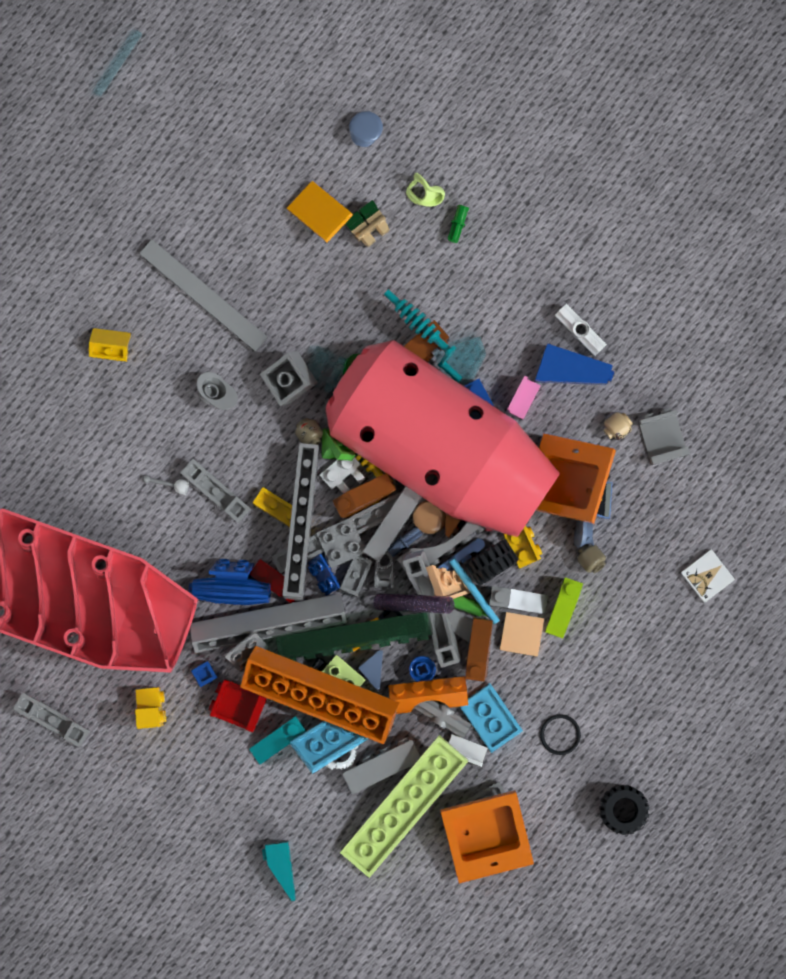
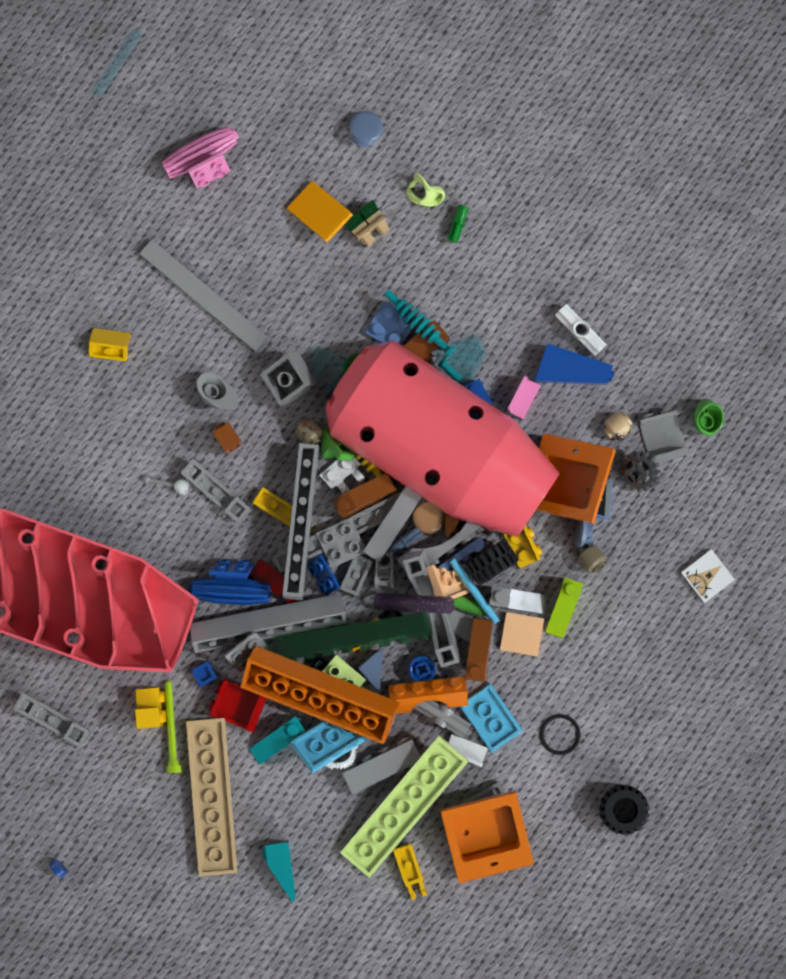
none -> blue tile [49,858,68,877]
none -> bright pink plate [161,126,239,188]
none -> lime piece [164,680,182,773]
none -> tan plate [186,718,238,877]
none -> dark orange brick [212,422,243,455]
none -> medium blue plate [365,300,412,345]
none -> yellow hinge [393,843,427,900]
none -> dark grey gear [619,450,661,492]
none -> bright green hair [693,399,724,436]

